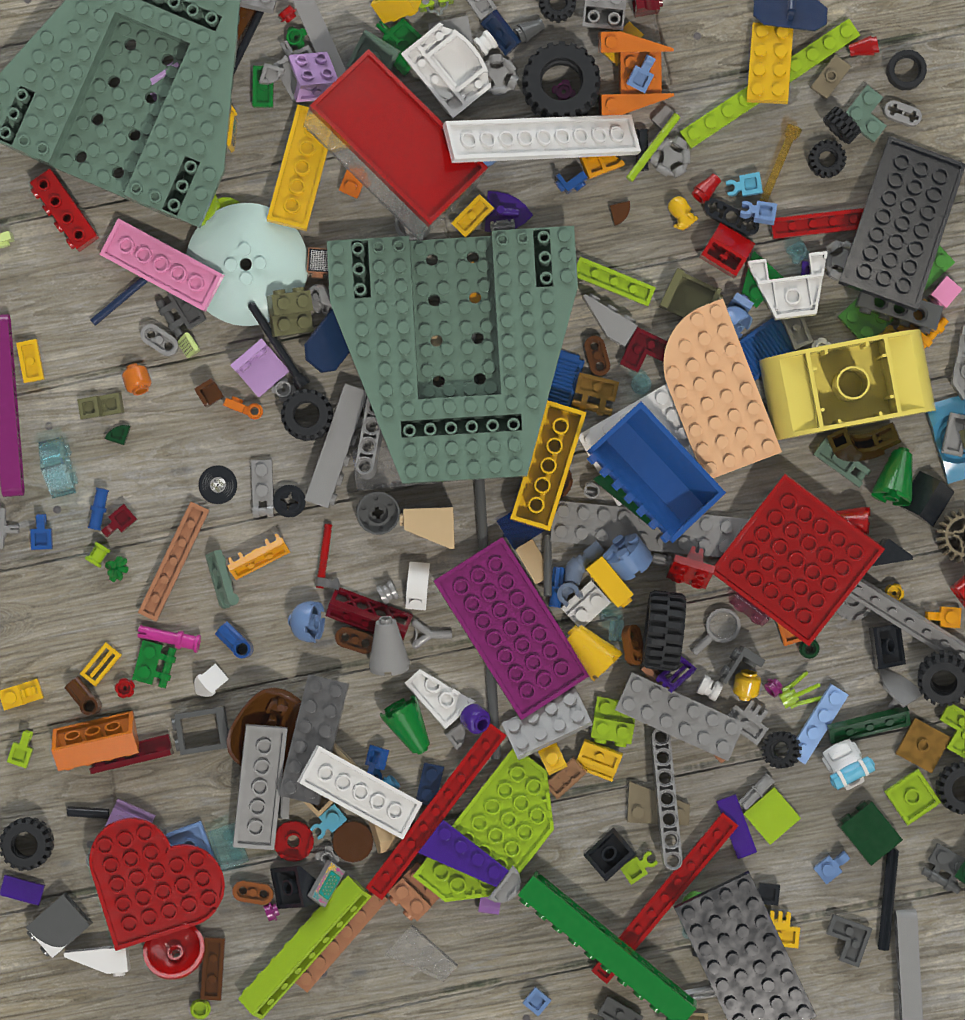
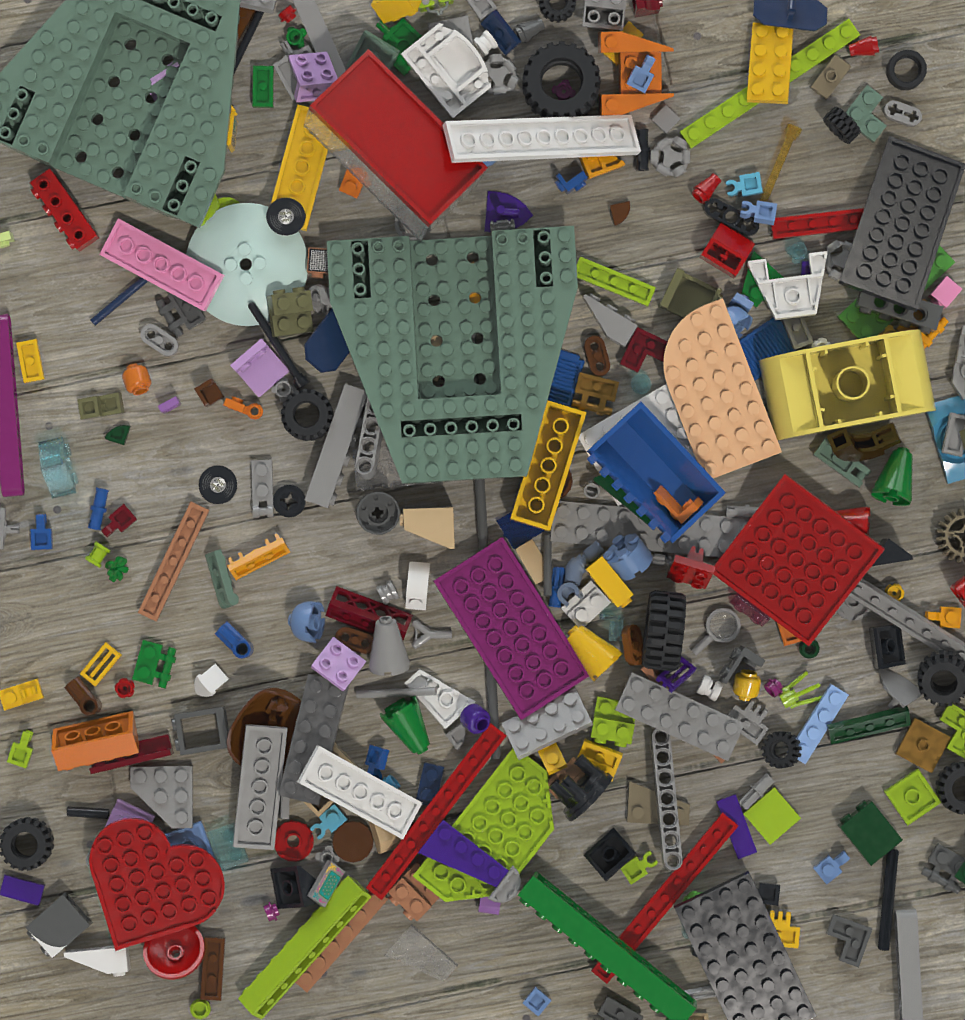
dark pink pin [137,625,201,653] -> none
yellowish green slope [178,332,200,358] -> none
dark orange plate [232,880,274,905] -> none
light grey tile [259,63,285,85] -> none
red piece [315,524,340,590] -> none
yellow plate [451,194,494,238] -> none
lime bar [626,113,680,182] -> none
yellow animal [668,196,698,231] -> none
black tyre [808,139,847,178] -> none
white piece [822,739,875,790] -> none
black slope [899,471,954,527] -> none
none -> light grey plate [130,766,193,829]
none -> medium lavender tile [158,396,181,414]
none -> black sticker [266,198,306,236]
none -> lavender bracket [311,637,366,691]
none -> light grey bar [356,687,437,699]
none -> black piece [549,754,613,821]
none -> orange bracket [654,485,704,524]
none -> light grey pin [726,504,759,521]

